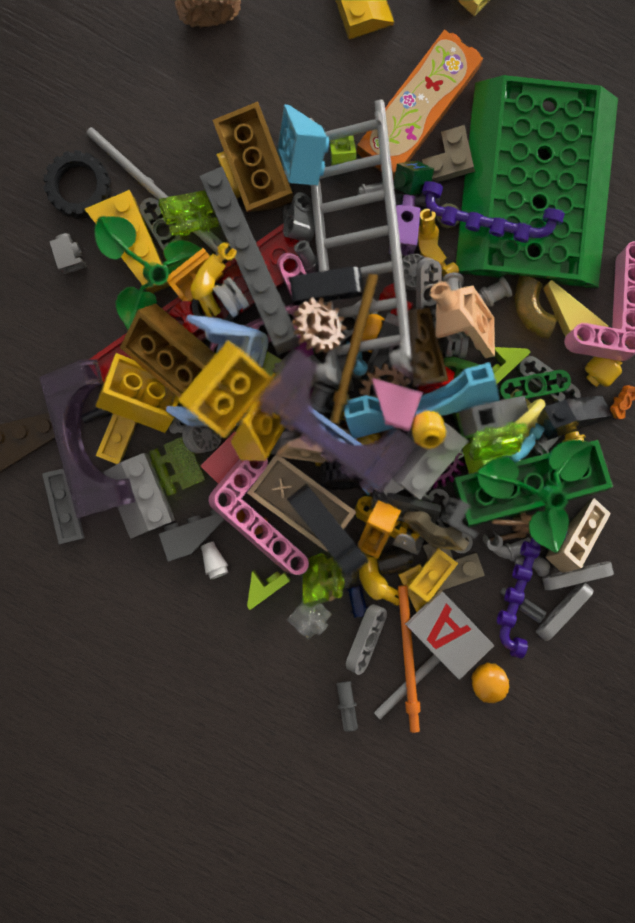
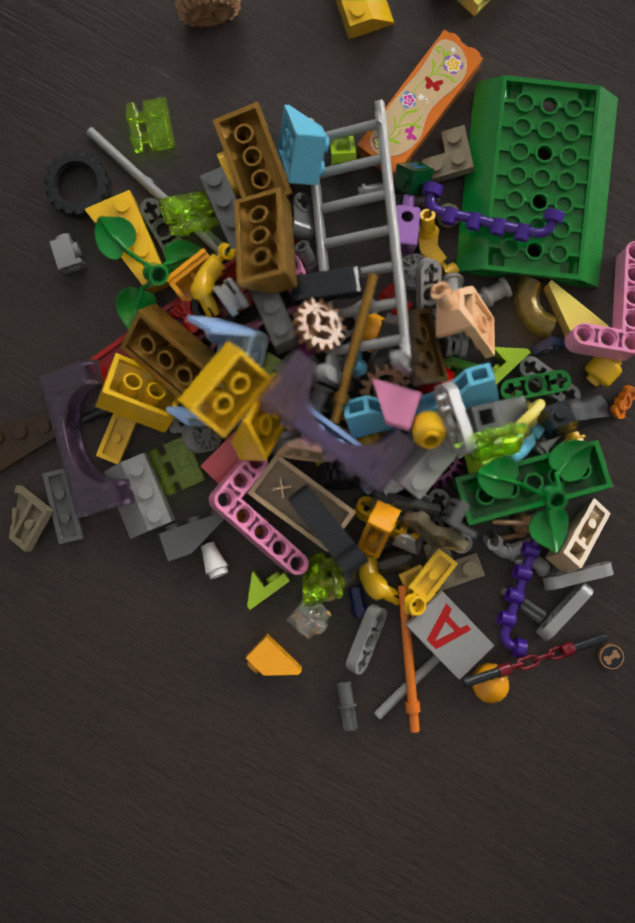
none -> dark tan wing [9,485,54,552]
none -> clear neon green plate [125,97,176,153]
none -> pearl gold slope [234,187,297,294]
none -> light orange slope [246,633,302,675]
none -> yellow plate [403,592,427,617]
none -> light grey beam [434,381,476,456]
none -> piece [462,633,608,688]
none -> dark blue tile [532,336,566,356]
none -> tile [597,644,624,669]

